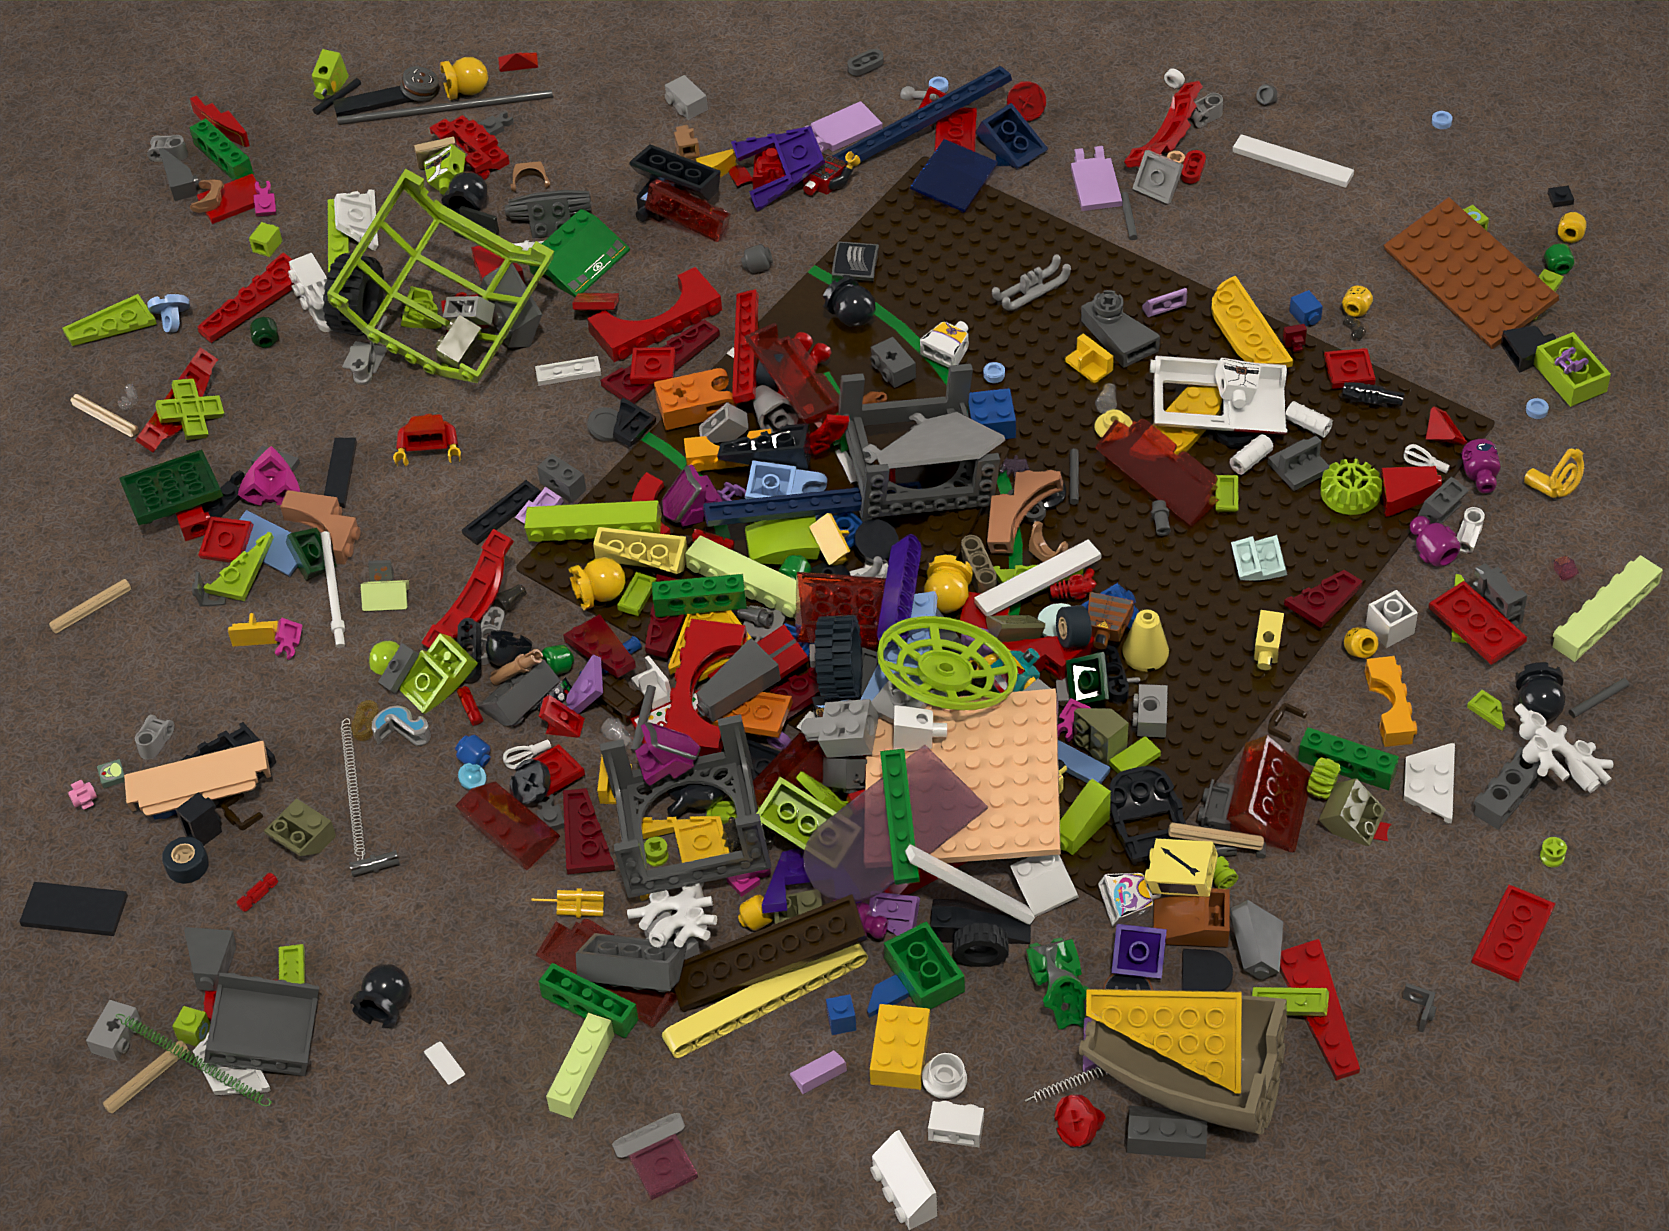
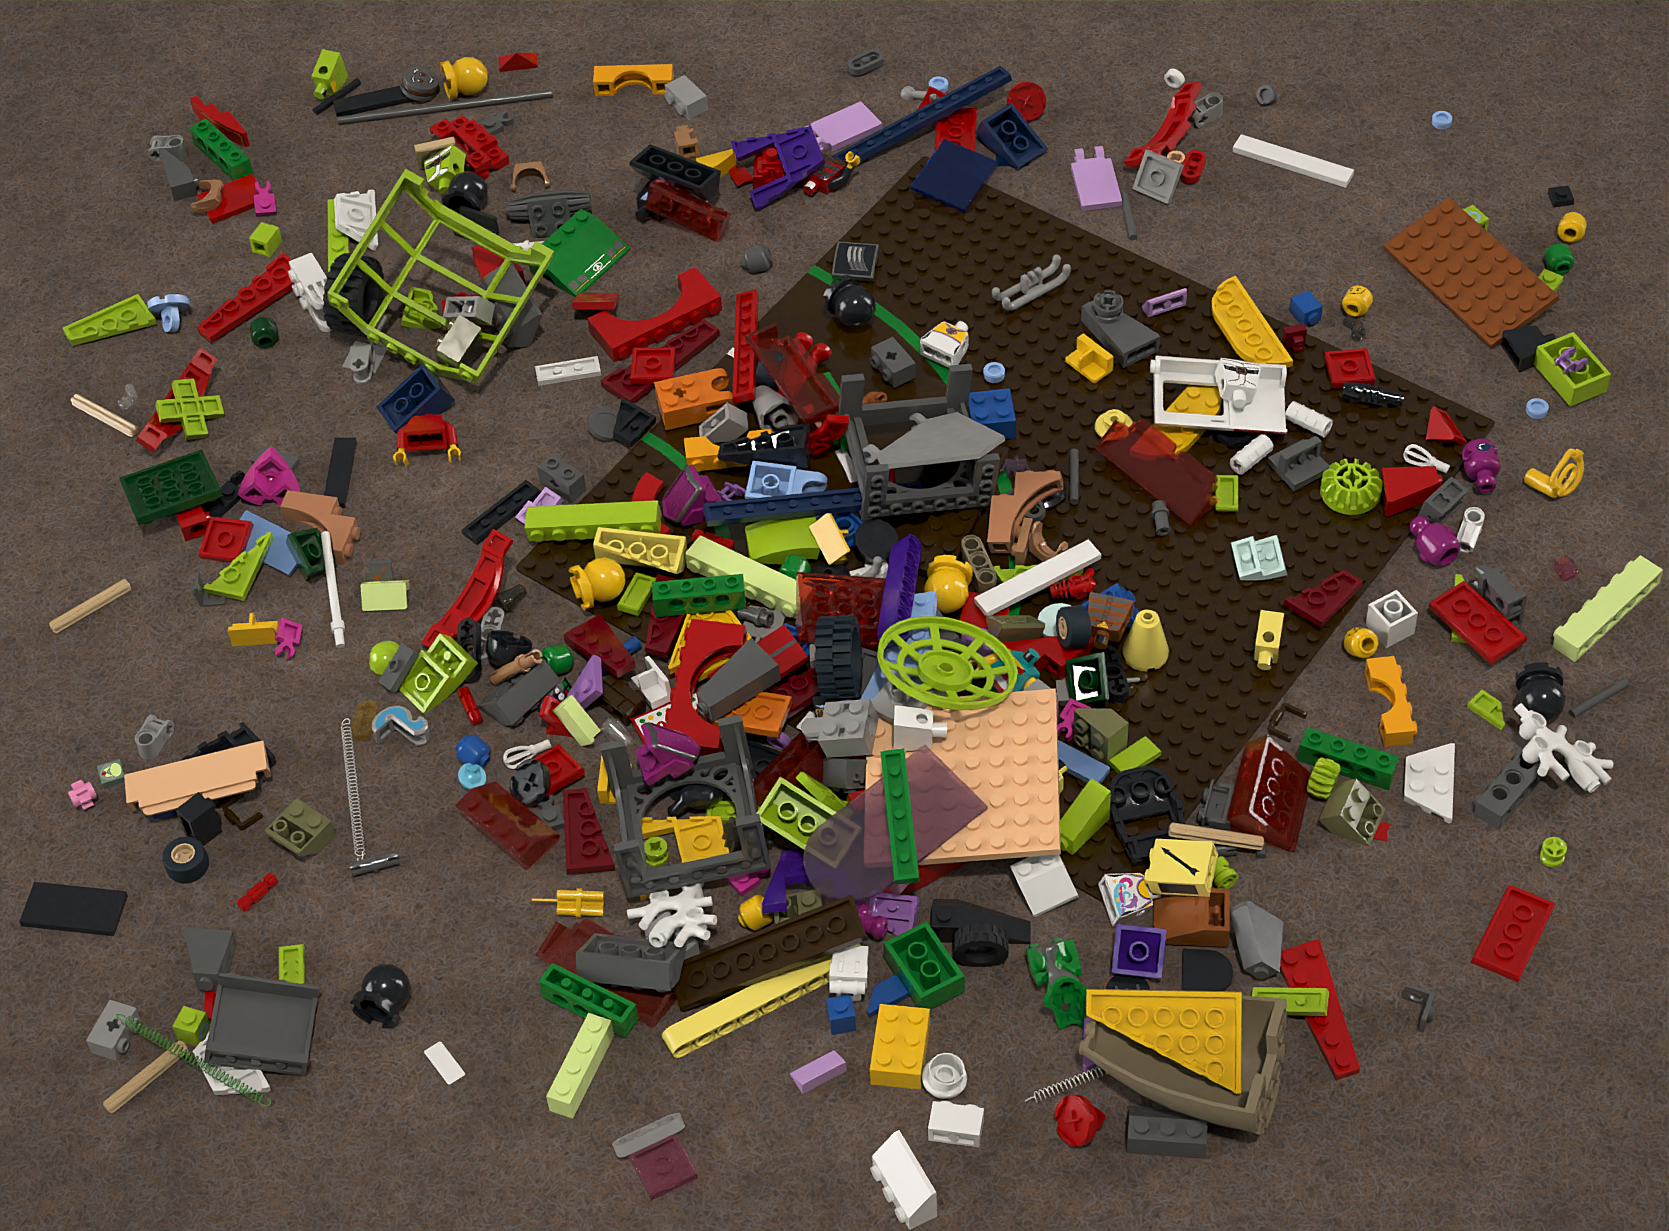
dark grey bar [631,685,656,752] -> none
white tile [905,844,1035,924] -> none
clear cone [1095,383,1117,414] -> none
light grey brick [1133,684,1167,737] -> none
none -> dark blue slope [377,364,455,434]
none -> yellowish green panel [552,695,601,746]
none -> light orange arch [593,64,674,96]
none -> white piece [829,945,869,1001]
none -> medium nougat plate [1011,517,1033,566]

